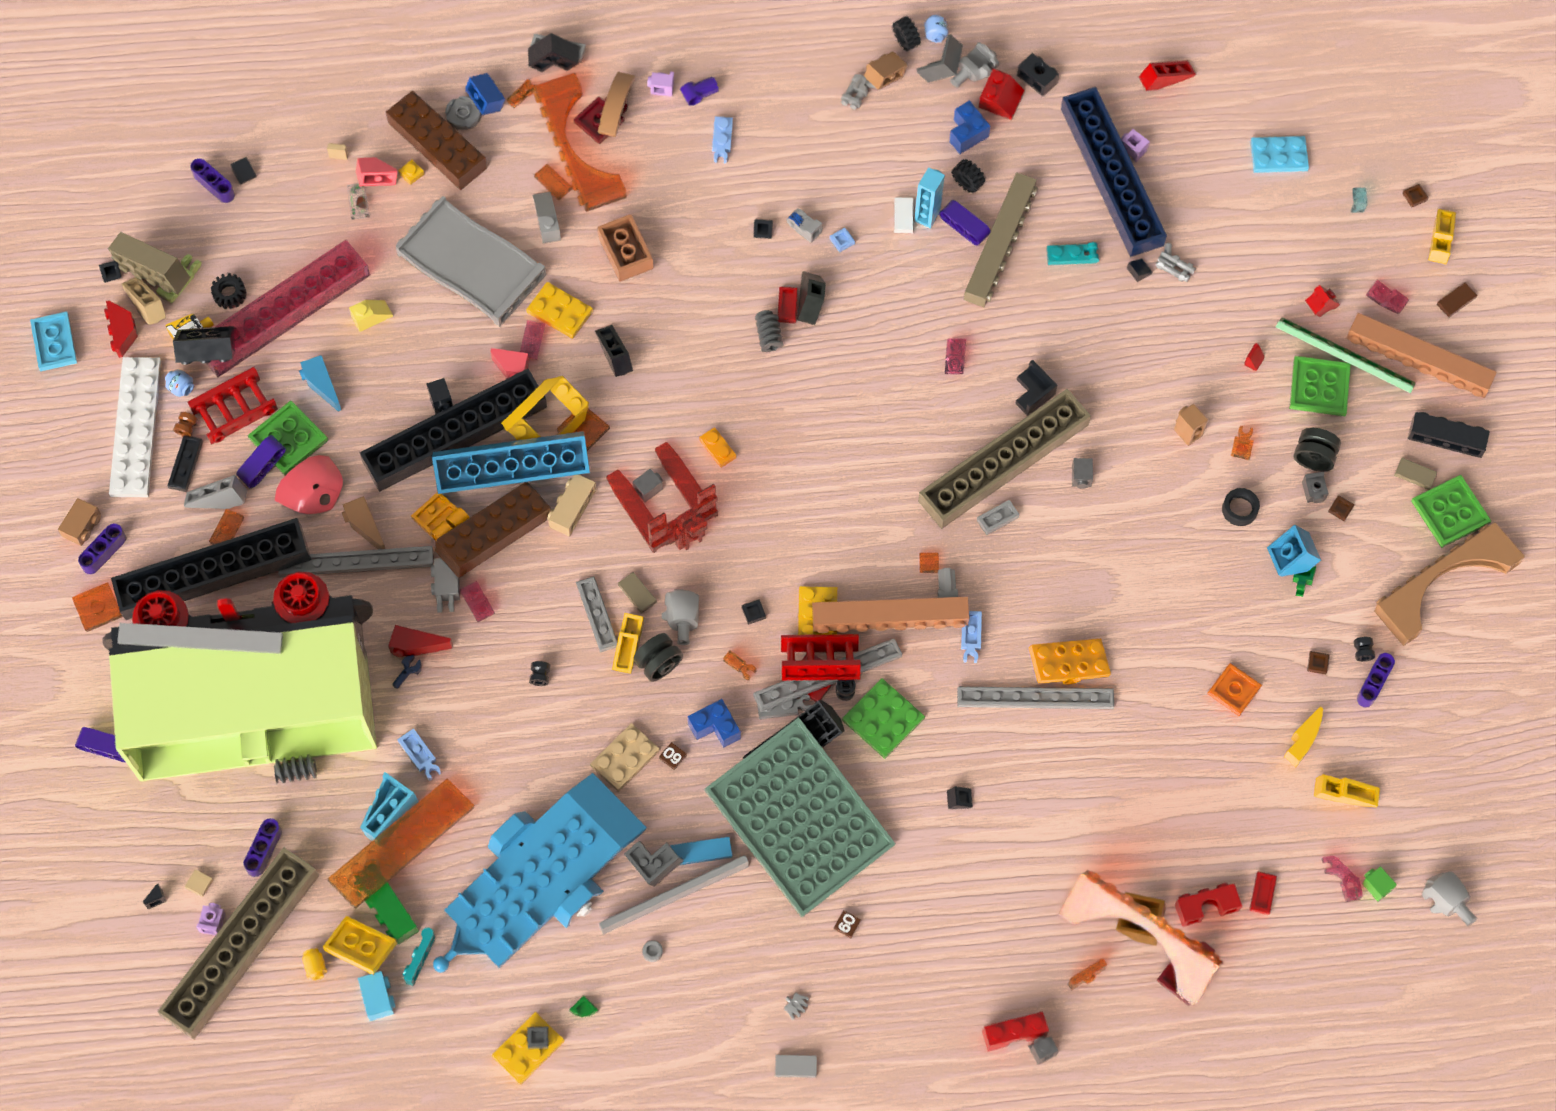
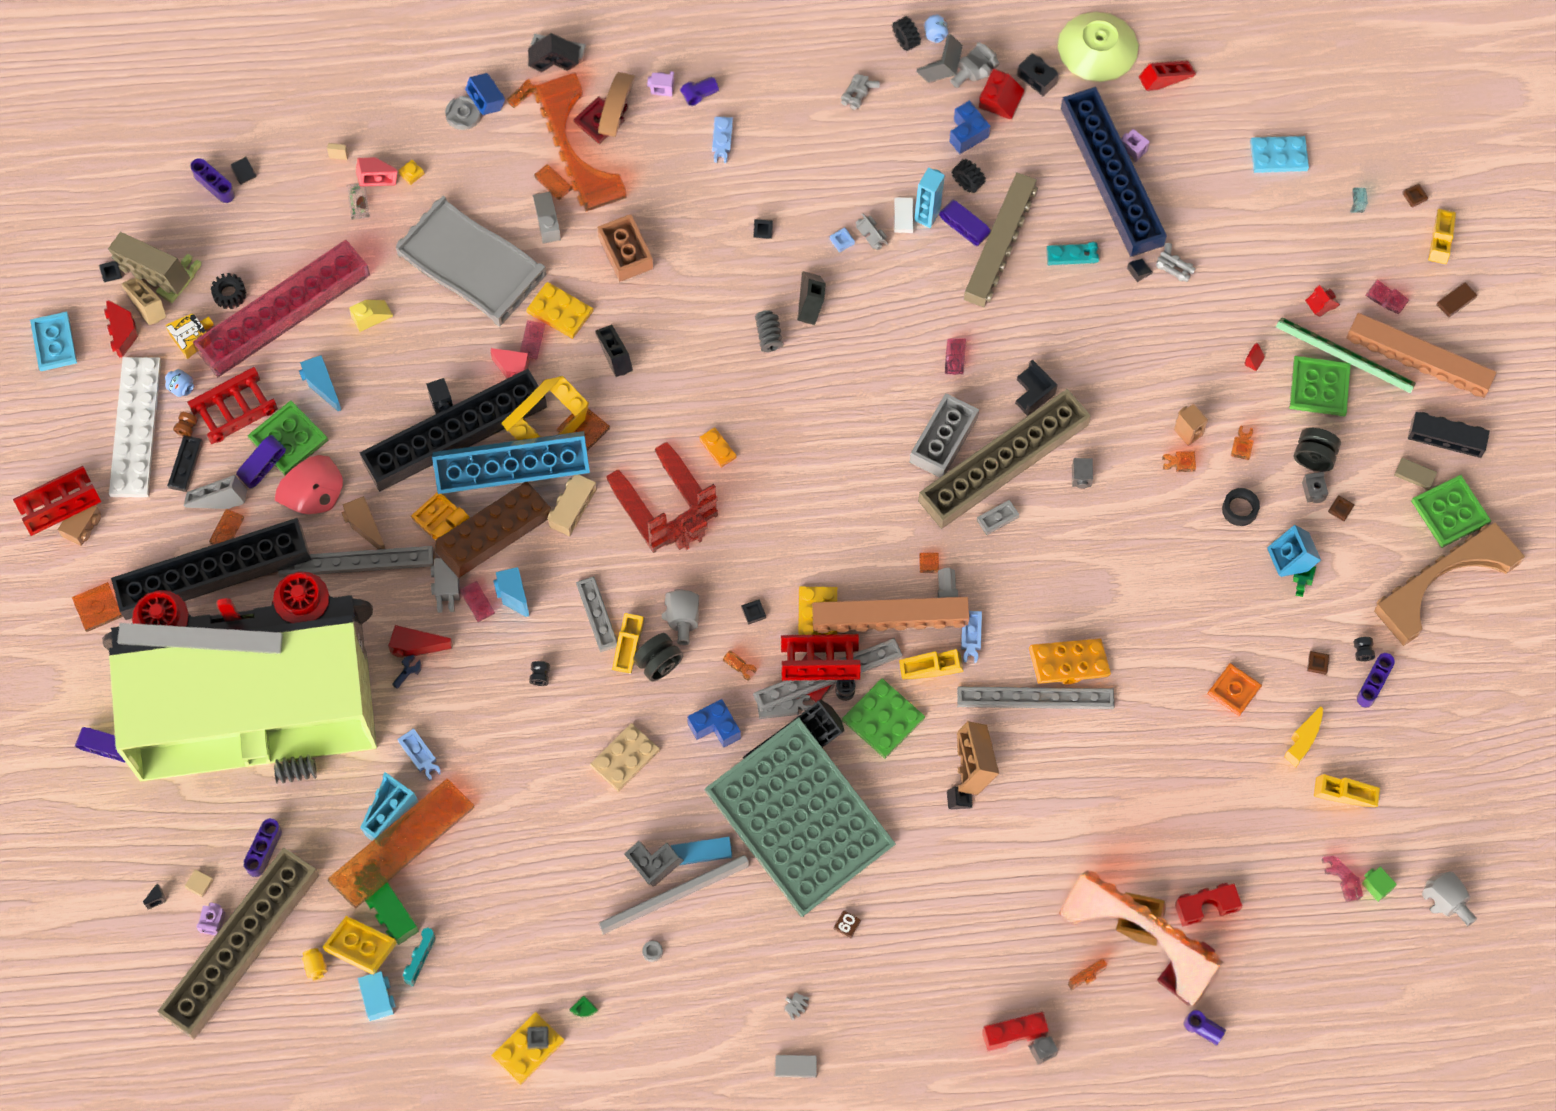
dark purple beam [78,523,126,574] -> none
black slope [173,326,235,365] -> none
reddish brown brick [386,90,487,190] -> none
dark azure piece [433,773,647,973] -> none
dark tan tile [618,572,657,614] -> none
flat silver brick [632,469,663,502] -> none
reddish brown tile [659,742,687,770] -> none
red tile [777,287,798,323] -> none
light grey leg [786,208,822,243] -> none
medium nougat brick [864,51,907,90] -> none
red tile [1249,871,1277,915] -> none
none -> red fence [13,465,101,536]
none -> dark azure slope [493,567,529,617]
none -> light grey hinge [856,213,889,250]
none -> yellow slope [899,649,964,679]
none -> light grey brick [909,393,979,477]
none -> medium nougat wedge [957,721,999,795]
none -> yellowish green dish [1058,12,1139,82]
none -> clear orange plate [1162,451,1196,472]
none -> dark purple piece [1184,1010,1226,1046]

